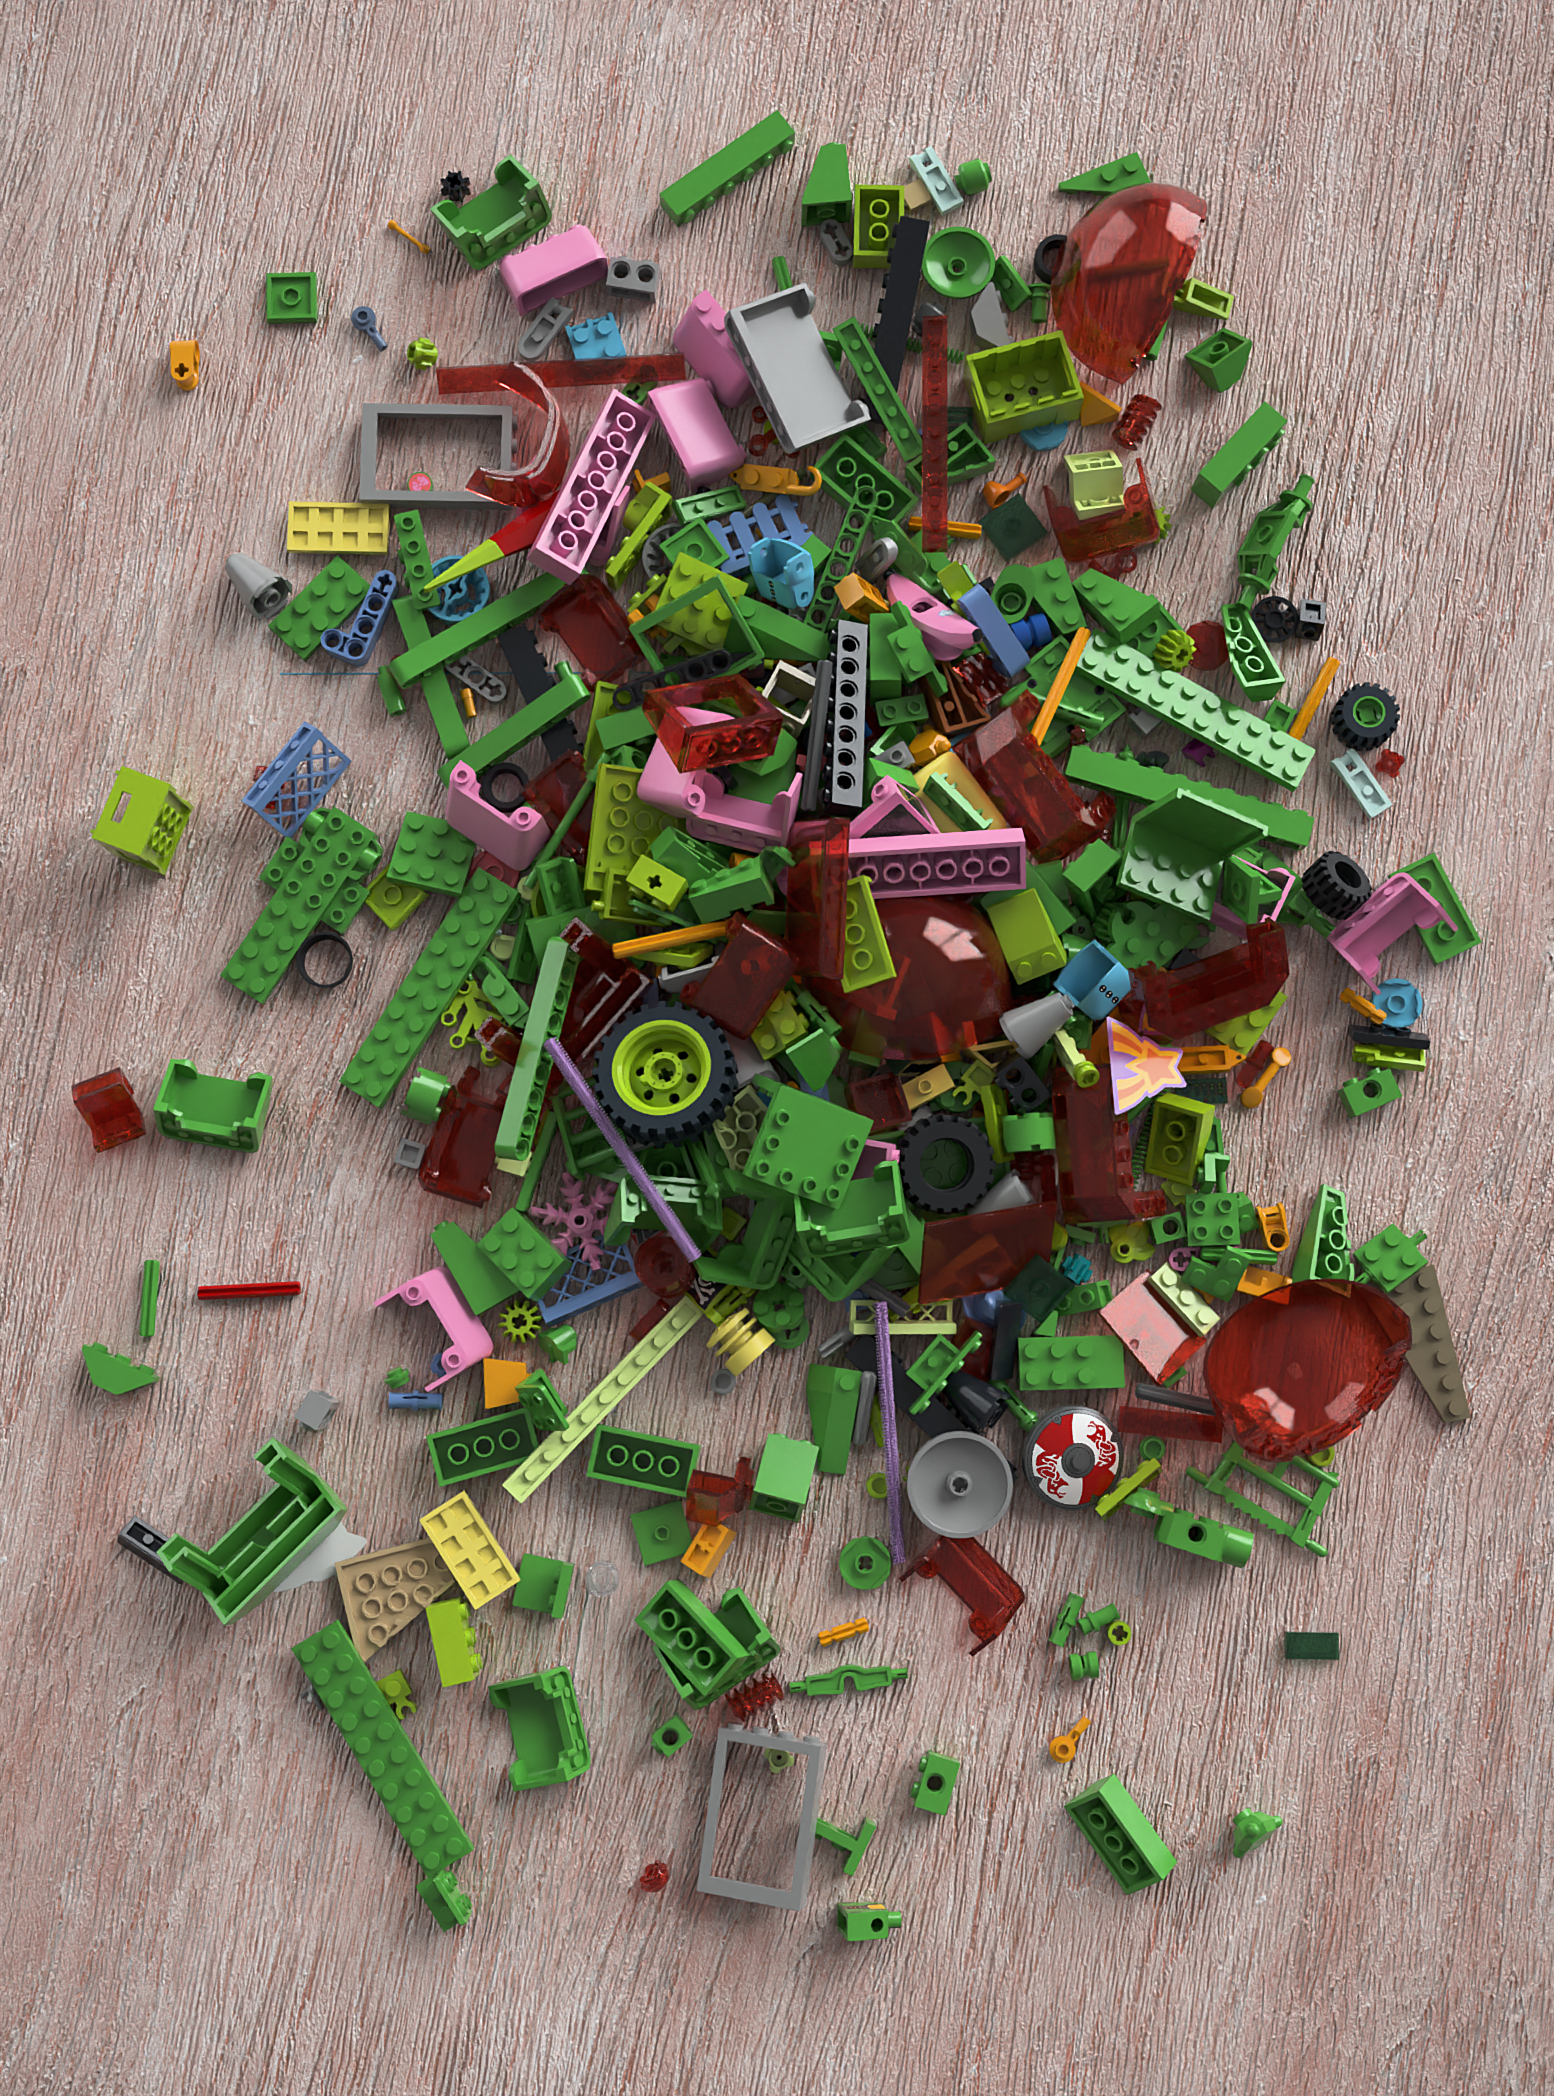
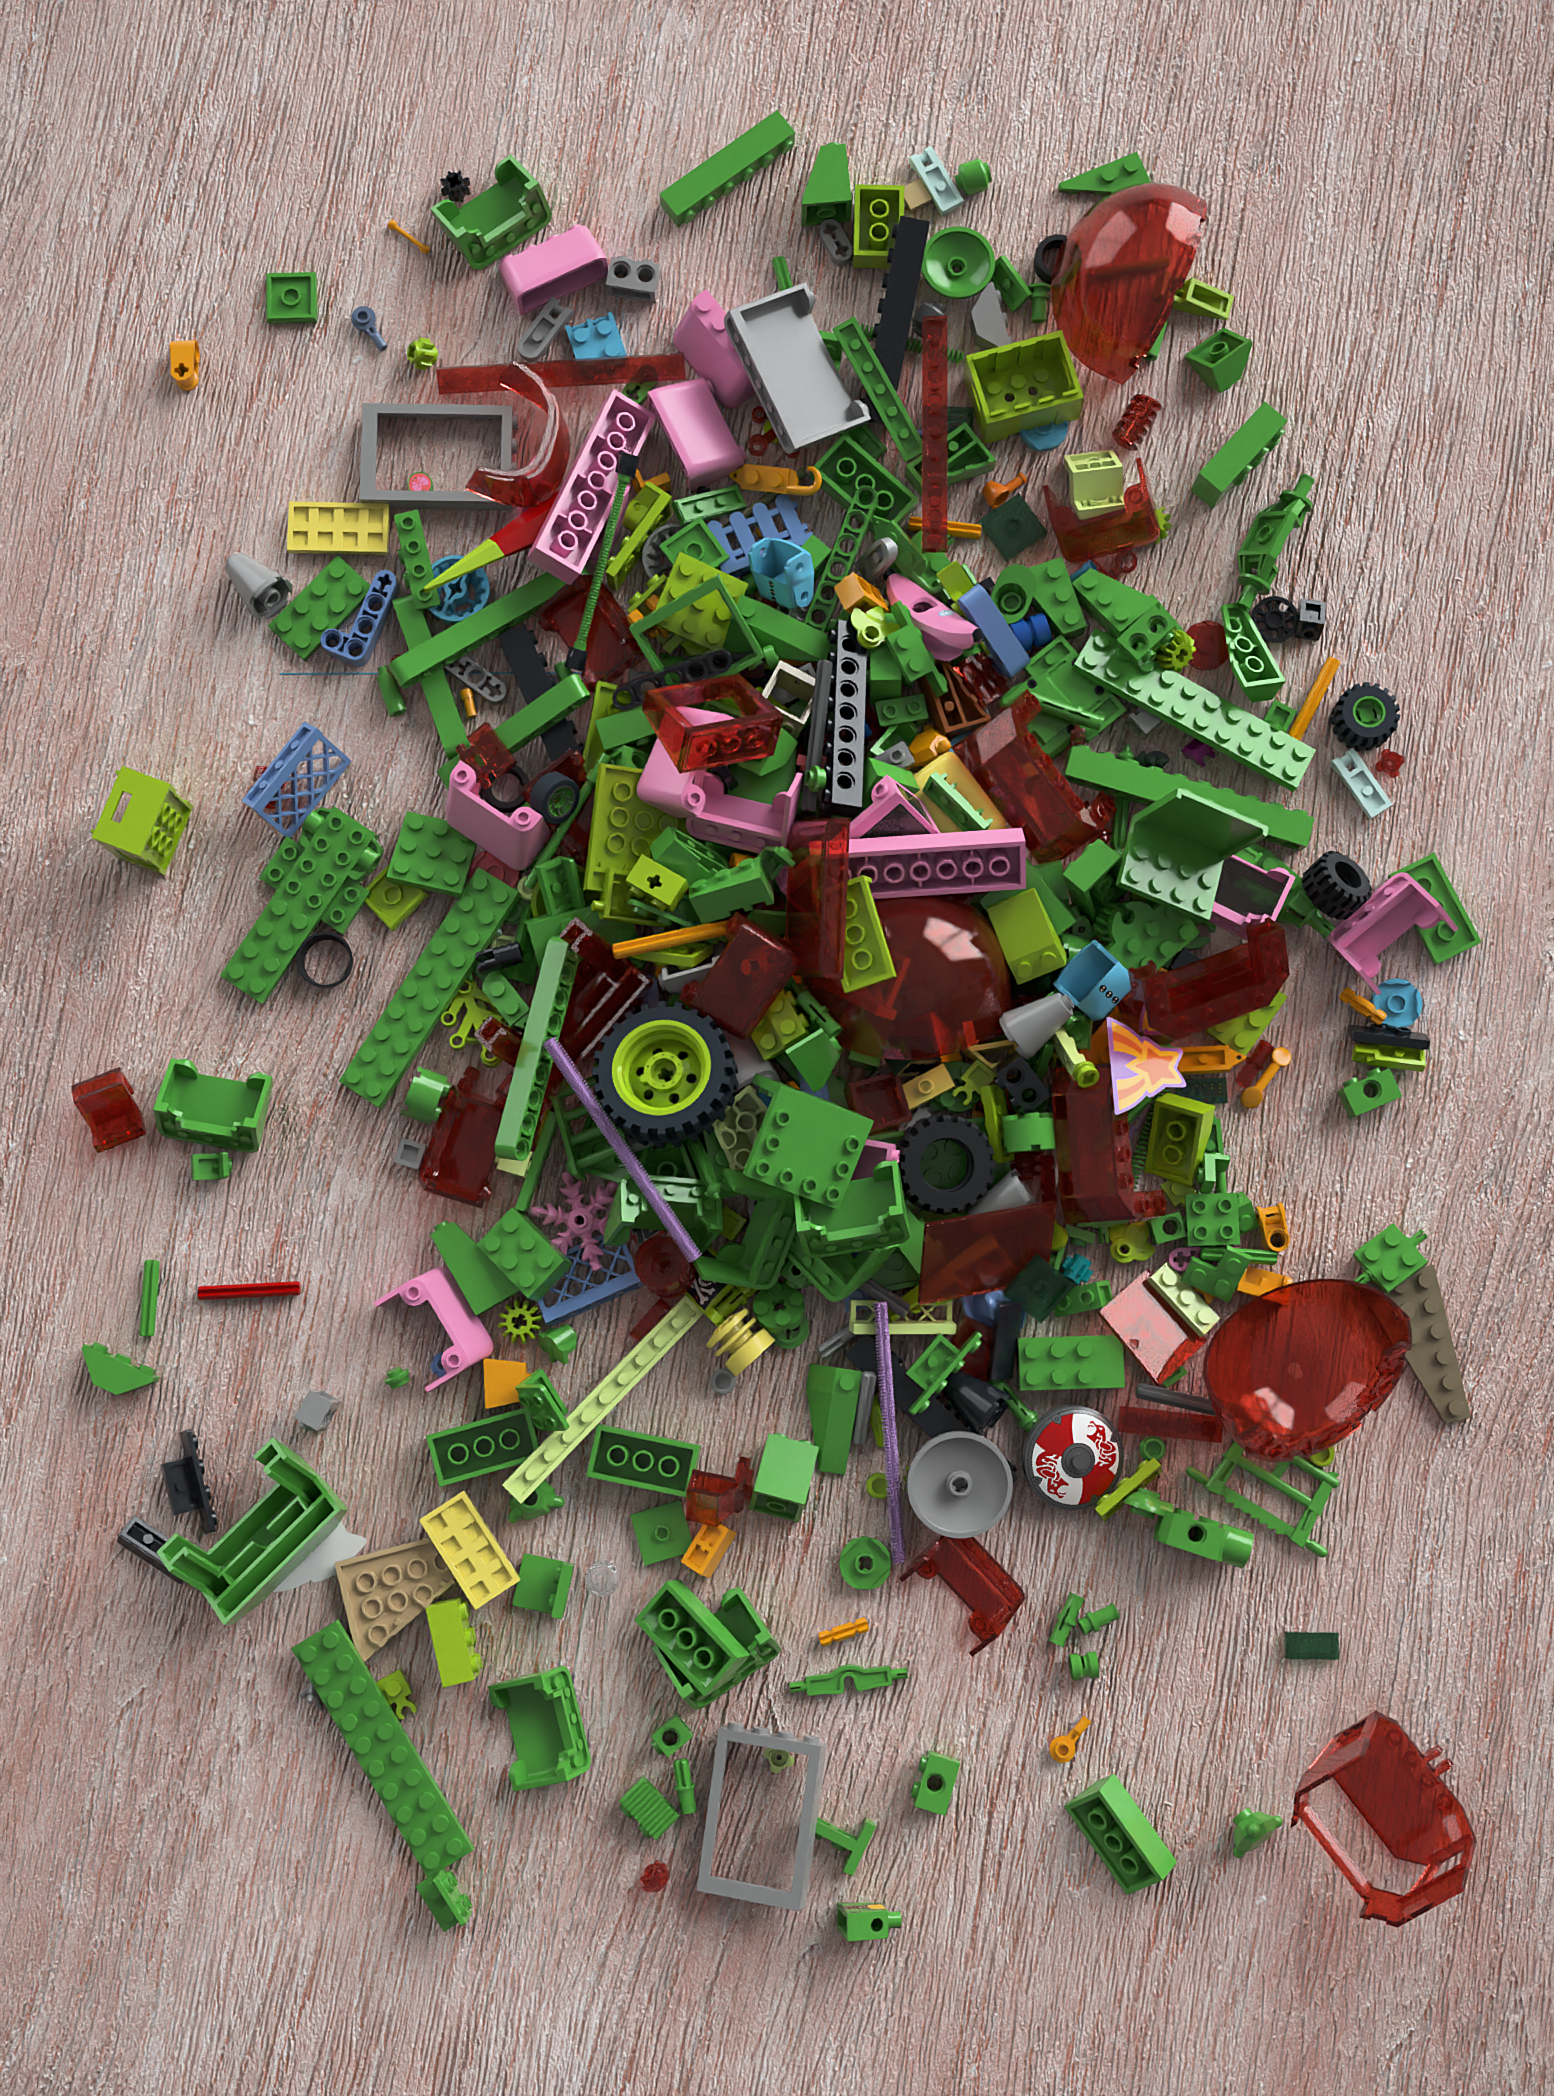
medium blue pin [389,1390,443,1411] -> none
clear red piece [725,1669,784,1722] -> none
light orange axle [1024,627,1091,753] -> none
bright green slope [1032,1310,1058,1337] -> none
light orange slope [1079,381,1122,427] -> none
lime bush [1106,1620,1131,1645] -> none
bright green bracket [1222,855,1282,924] -> none
bright green wedge [1291,1184,1355,1297] -> none
none -> black bracket [160,1429,217,1534]
none -> bright green bracket [190,1152,232,1181]
none -> clear red plate [455,721,518,789]
none -> black hinge [475,941,524,975]
none -> bright green rock [507,1480,565,1523]
none -> black wheel [529,772,580,824]
none -> bright green hose [564,452,640,672]
none -> bright green brick [619,1775,680,1840]
none -> bright green axle [673,1758,697,1814]
none -> bright green tile [763,645,779,672]
none -> bright green plate [805,766,826,792]
none -> lime plate [850,606,900,649]
none -> dark azure piece [1069,560,1097,583]
none -> bright green brick [1116,605,1176,668]
none -> clear red windscreen [1290,1711,1477,1928]

